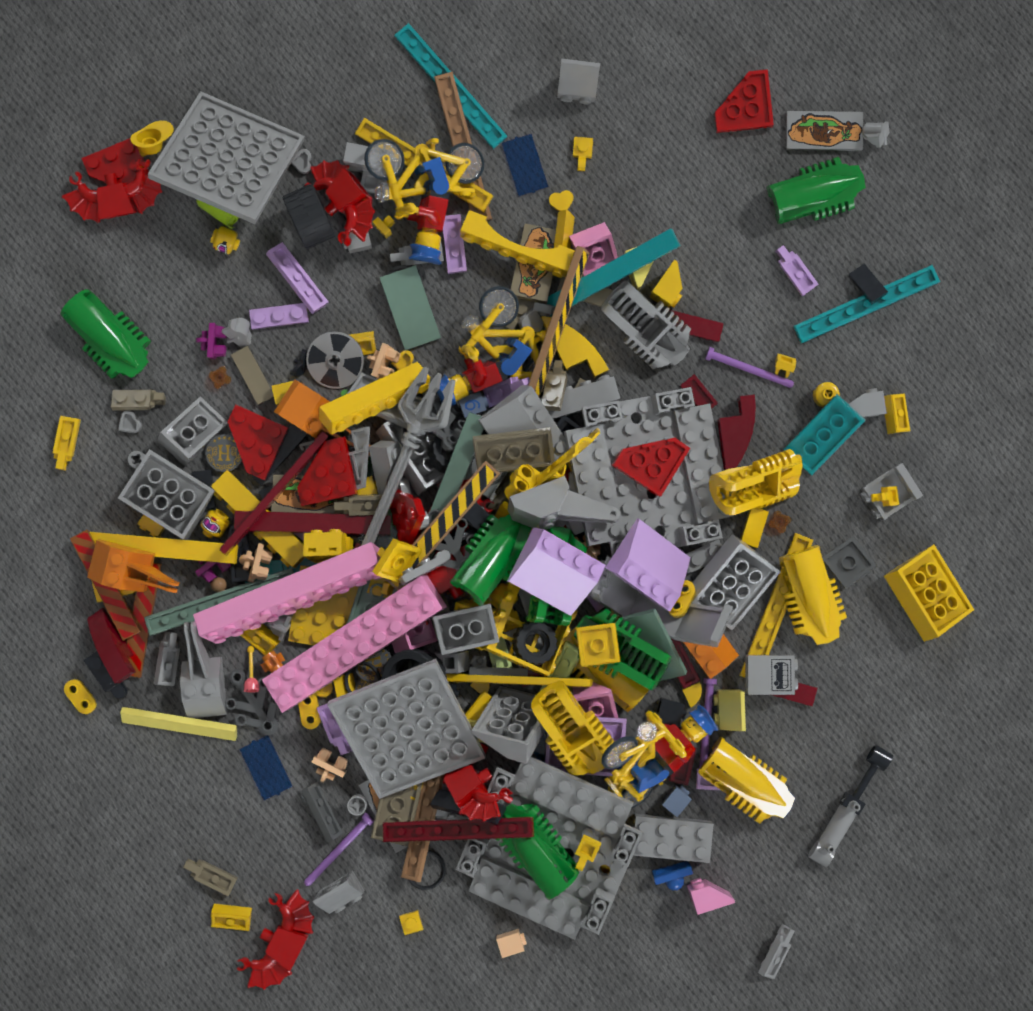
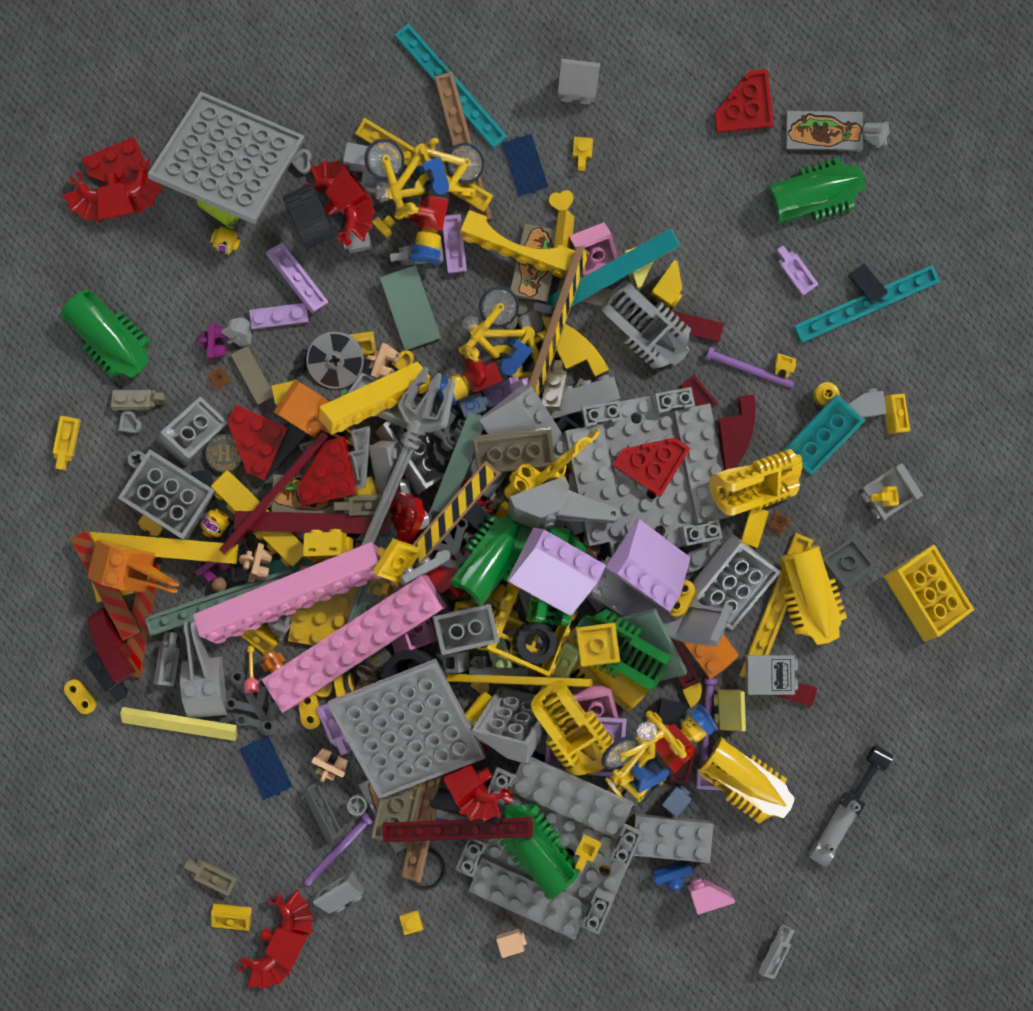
yellow piece [130,121,174,157] -> none

